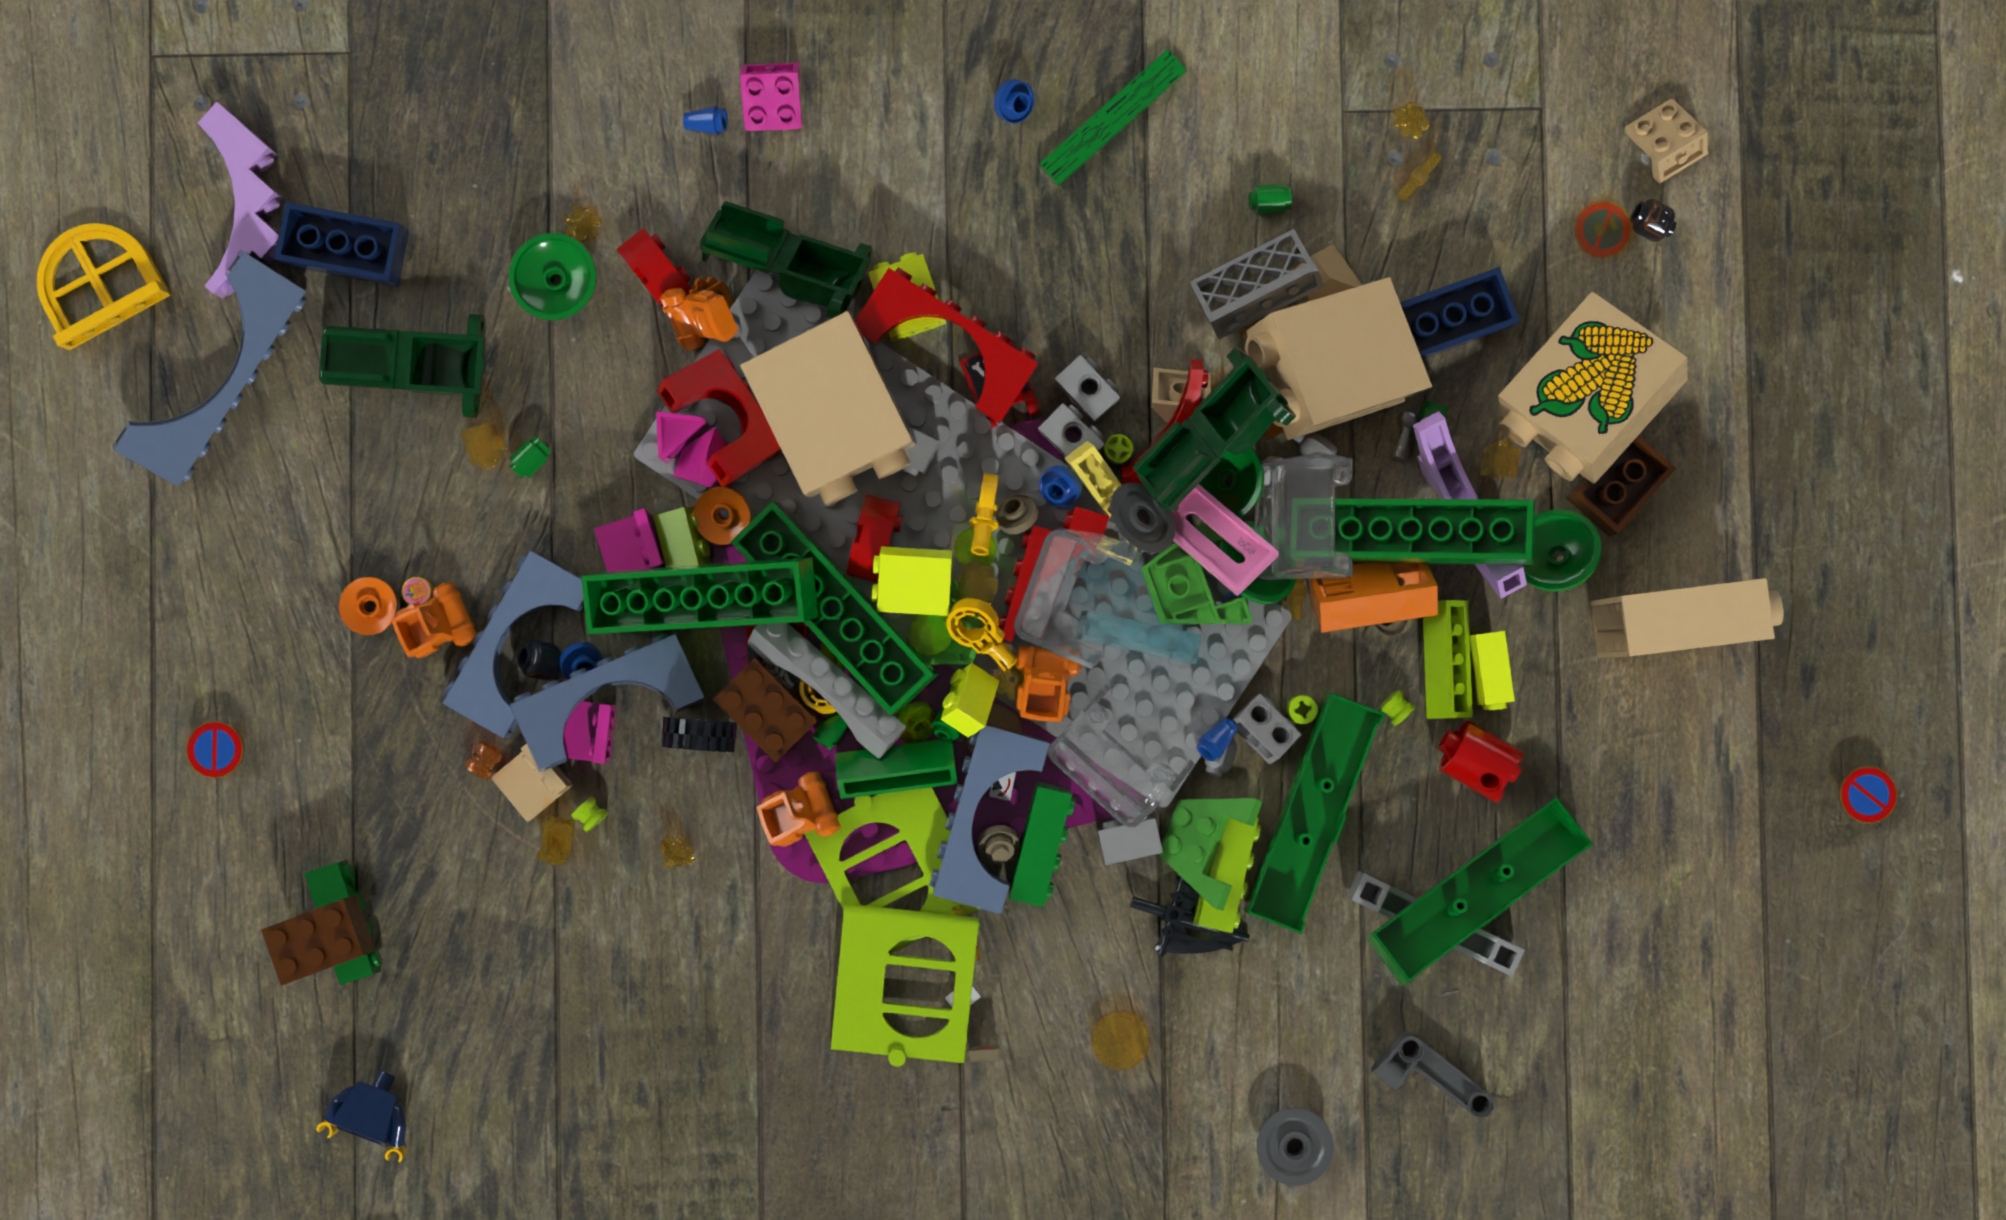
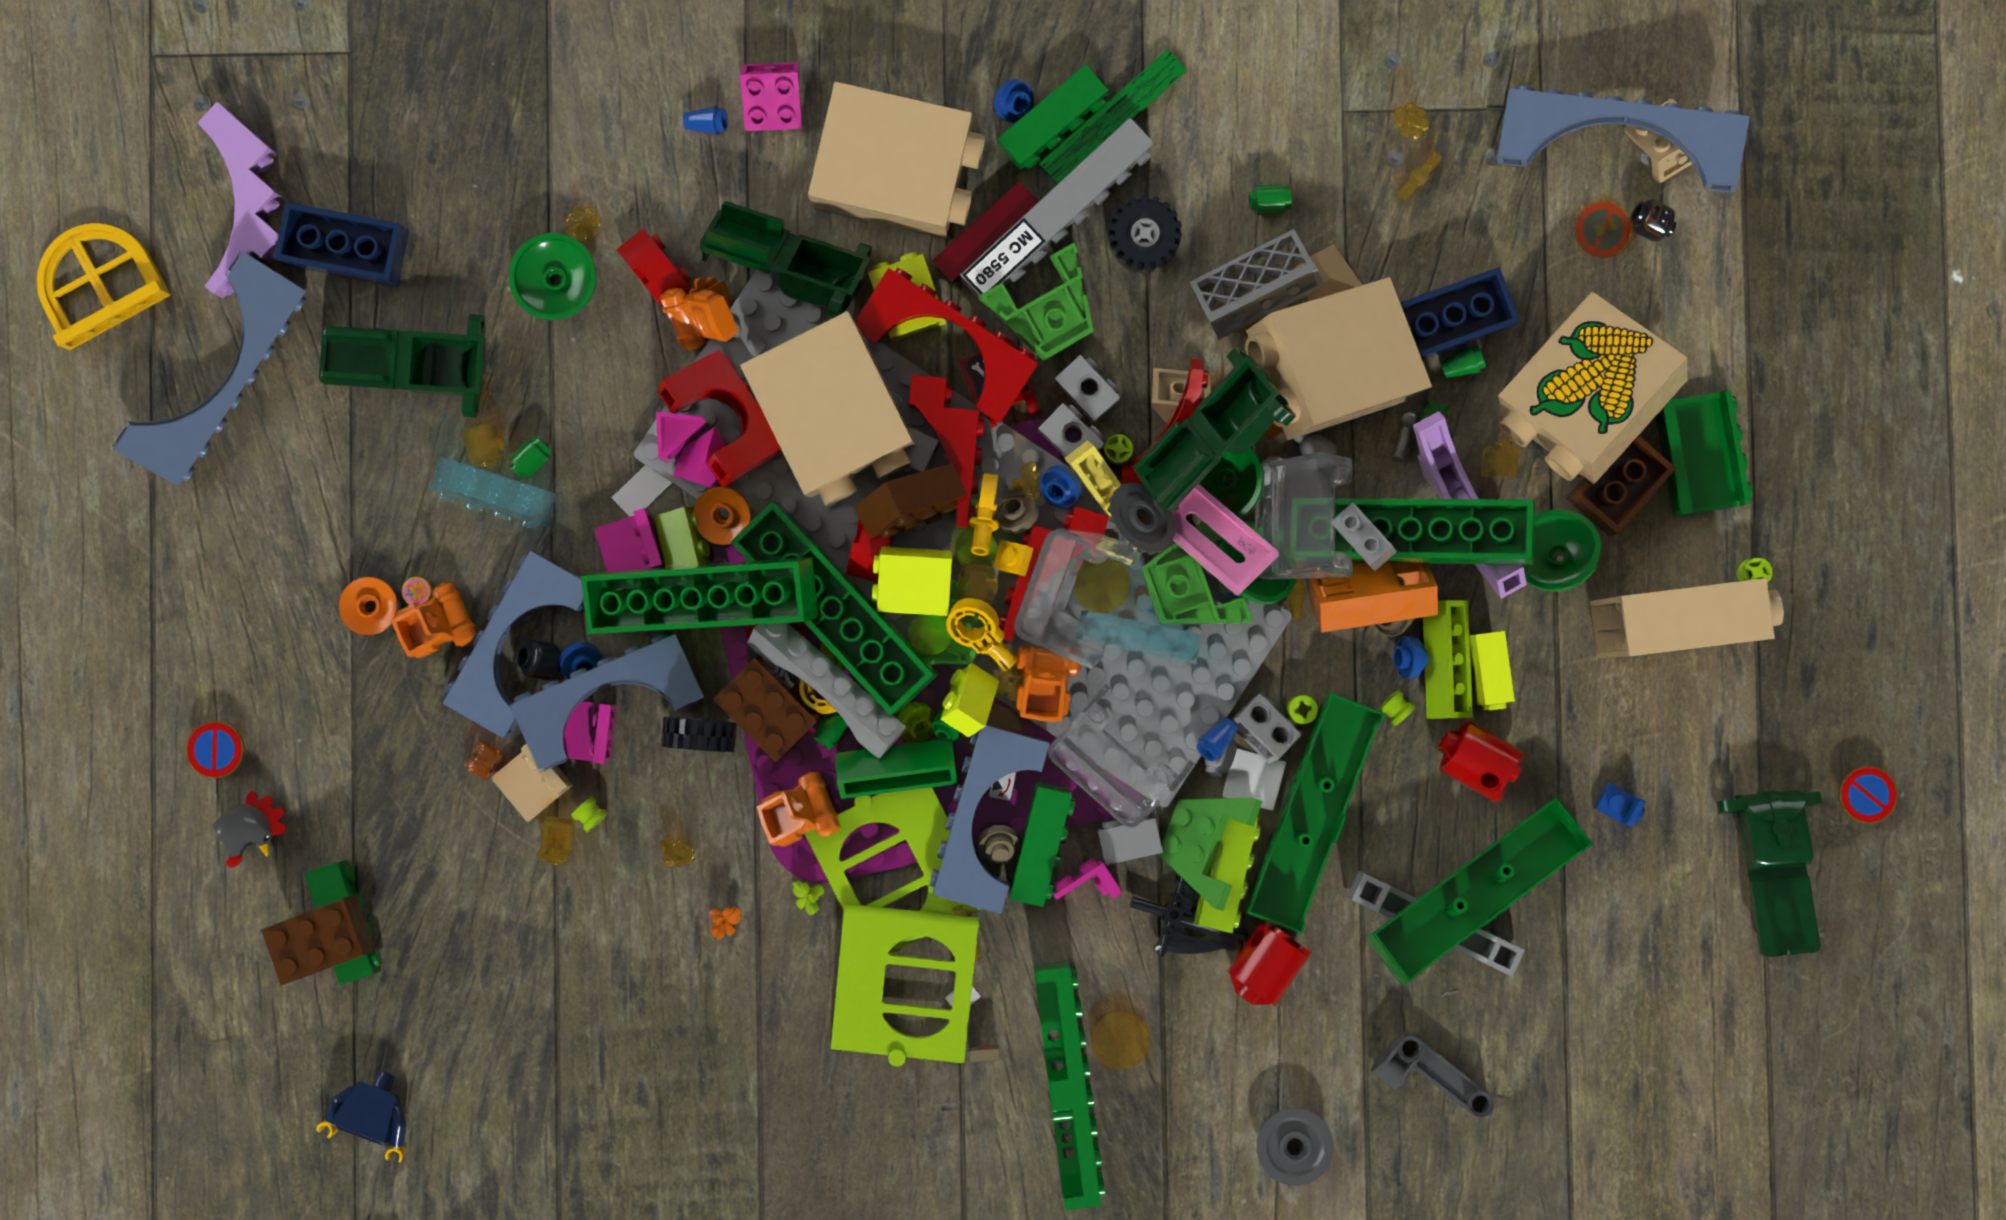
none -> dark grey piece [212,791,287,868]
none -> clear light blue brick [429,456,557,530]
none -> white sticker [611,465,672,517]
none -> orange plant [709,906,742,940]
none -> lime plant [792,880,824,916]
none -> tan brick [808,82,986,239]
none -> reddish brown brick [854,463,967,539]
none -> red arch [909,375,985,530]
none -> dark red slope [932,182,1038,283]
none -> light grey brick [960,118,1154,305]
none -> bright green wing [978,243,1094,360]
none -> yellow bracket [993,540,1034,576]
none -> green brick [997,64,1108,171]
none -> clear yellow plant [1012,461,1040,500]
none -> green piece [1033,960,1106,1211]
none -> dark pink bracket [1053,858,1122,900]
none -> clear yellow tile [1072,555,1131,614]
none -> black wheel [1108,195,1182,273]
none -> white sticker [1222,748,1286,811]
none -> red cylinder [1227,920,1312,1006]
none -> light grey brick [1330,503,1397,571]
none -> blue plate [1393,636,1429,679]
none -> green cone [1440,346,1486,379]
none -> sand blue arch [1497,86,1750,193]
none -> blue bracket [1594,783,1645,827]
none -> green panel [1656,389,1753,517]
none -> dark green piece [1716,790,1822,957]
none -> lime wheel [1736,558,1773,583]

